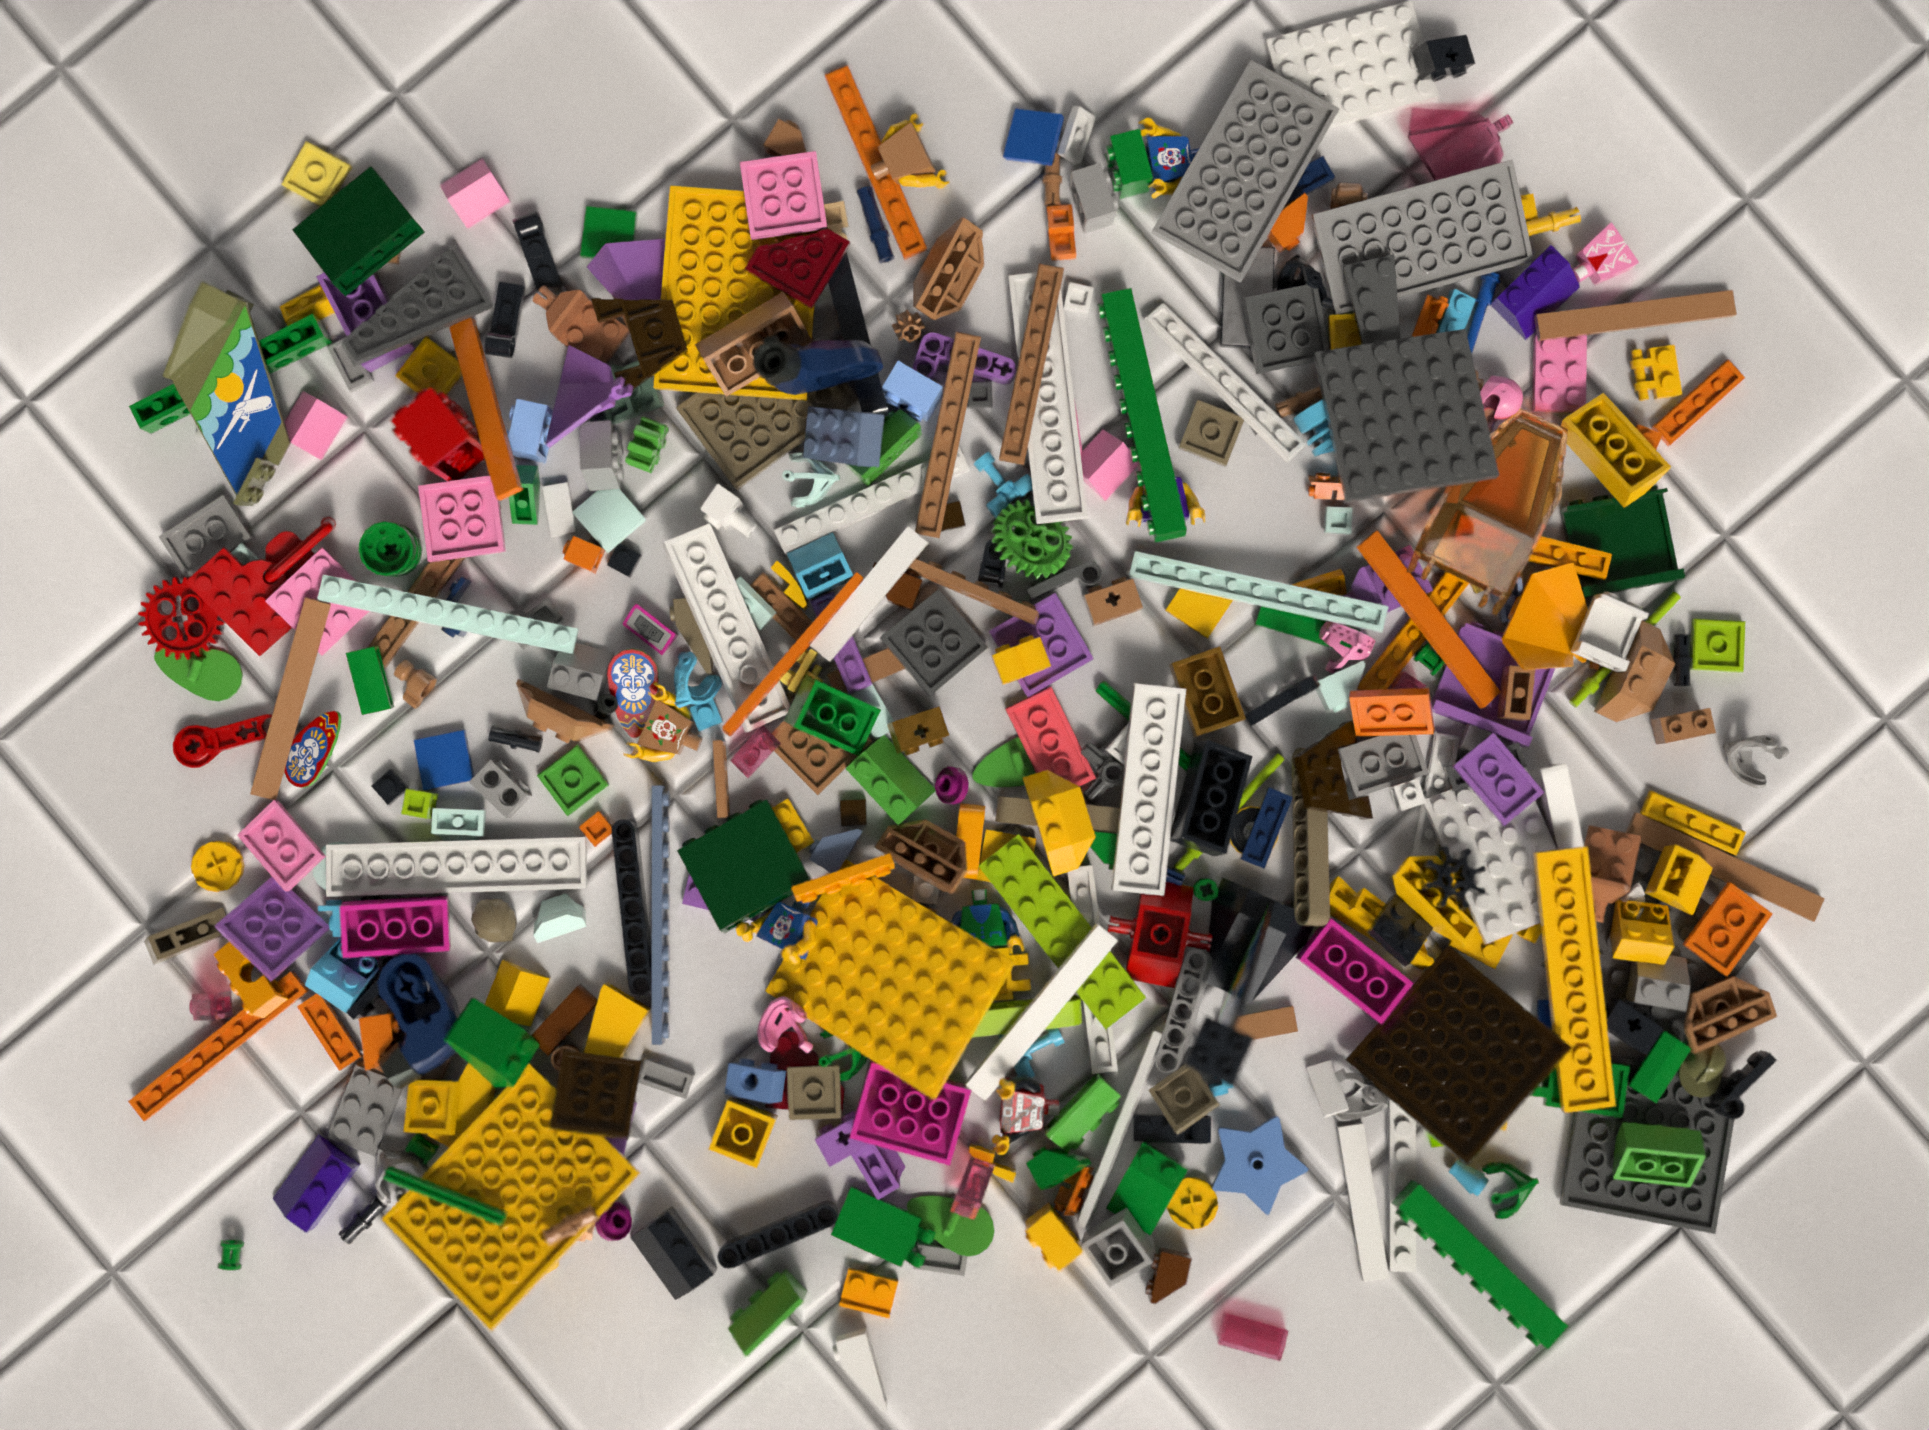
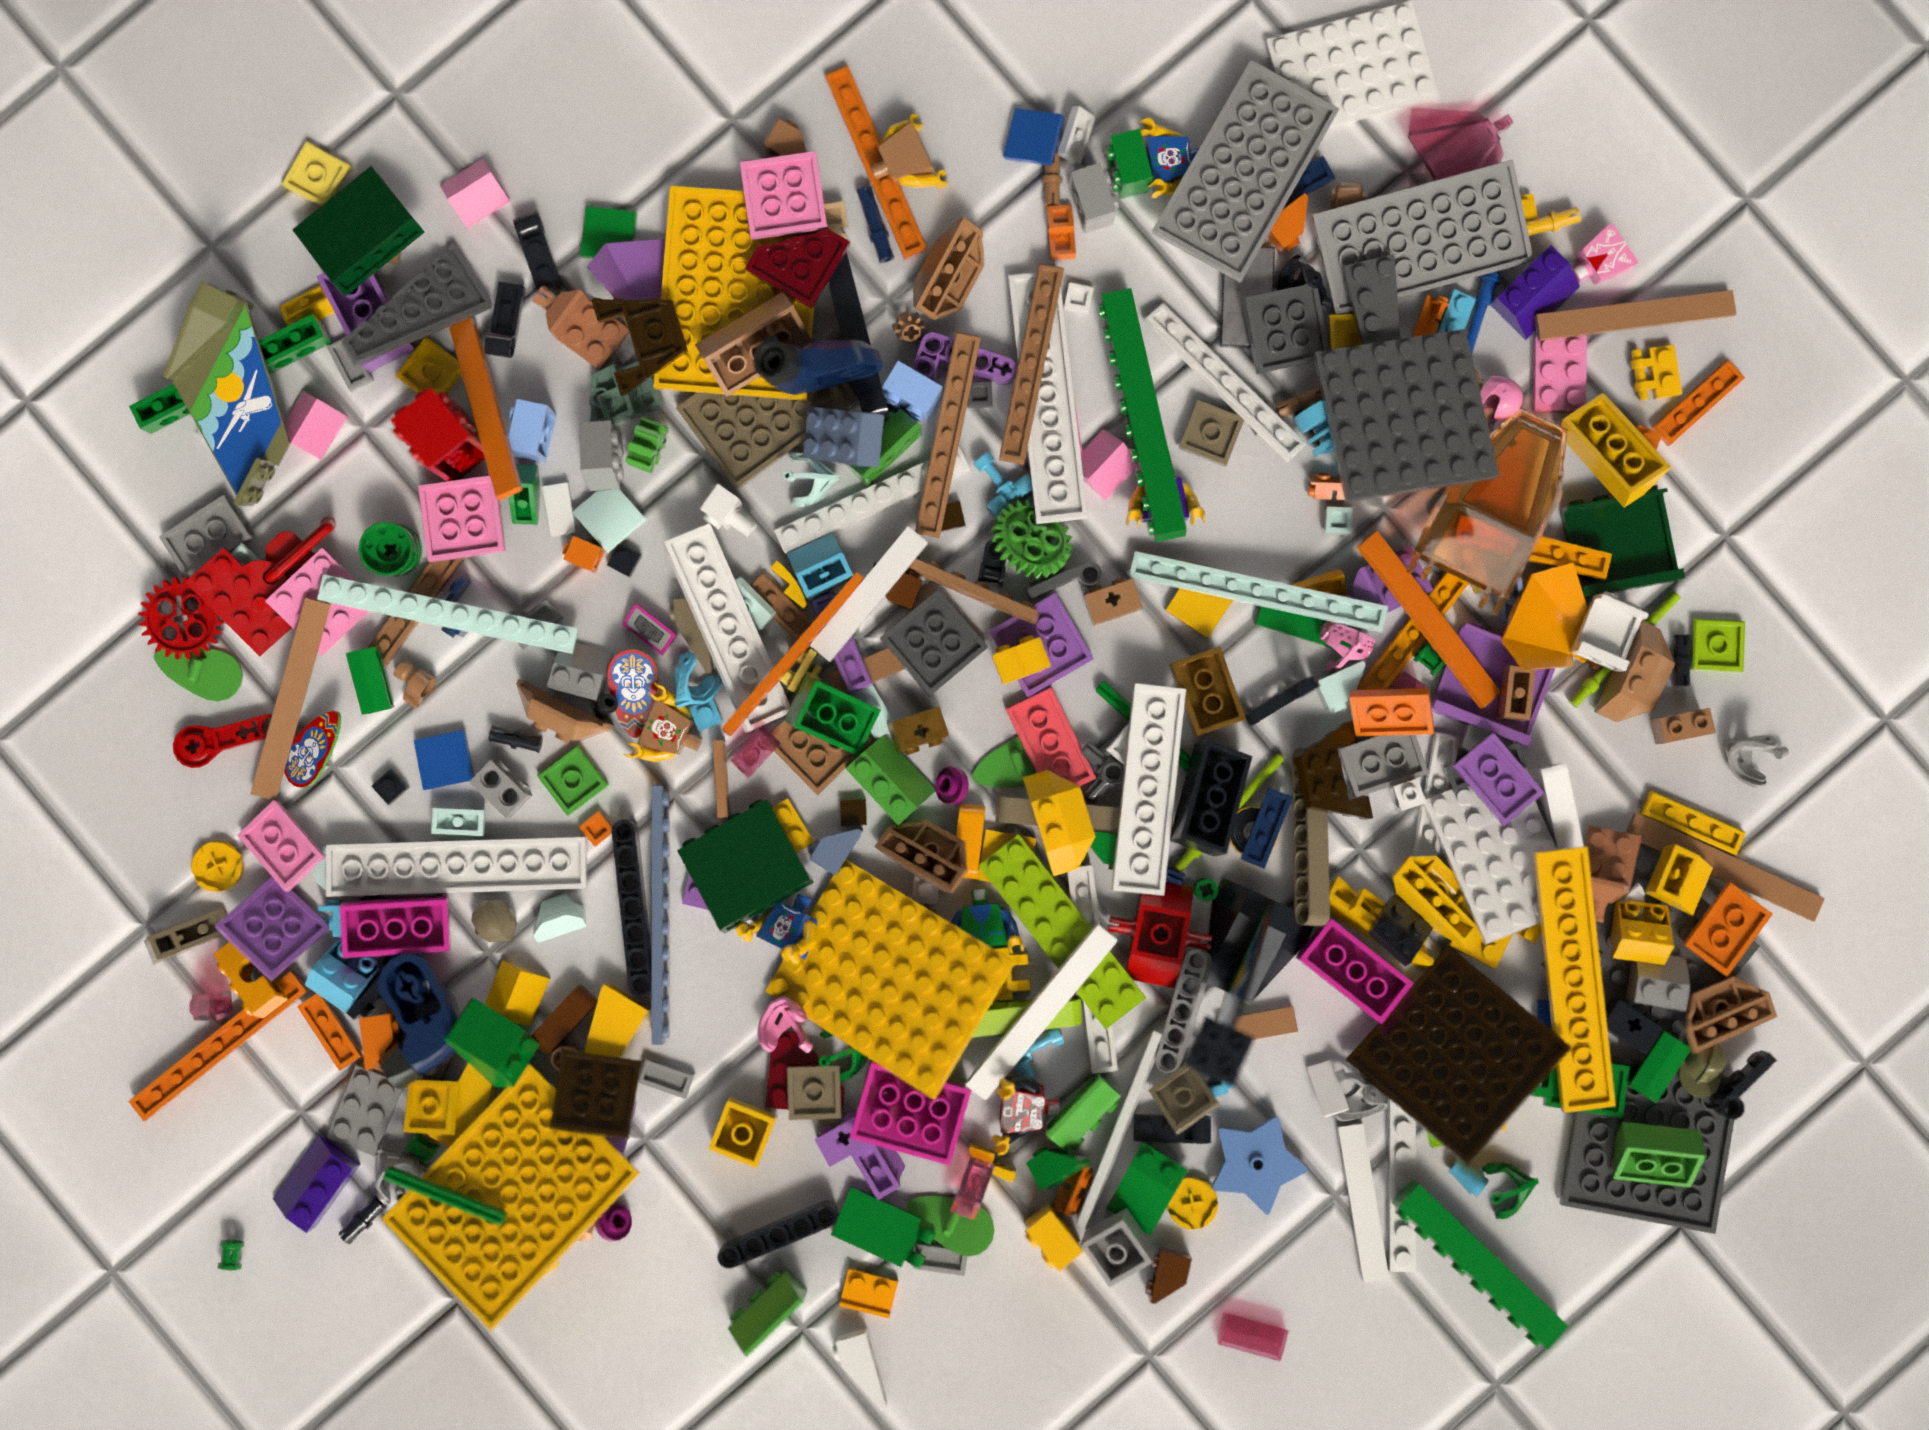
lime brick [401,789,438,819] -> none
medium nougat pin [543,1205,598,1245] -> none
medium lavender panel [546,345,633,448] -> none
black slope [630,1206,718,1300] -> none
medium blue brick [724,1058,786,1103] -> none
light orange plate [792,853,895,903] -> none
black brick [1412,34,1475,82] -> none
black gear [1421,846,1486,911] -> none

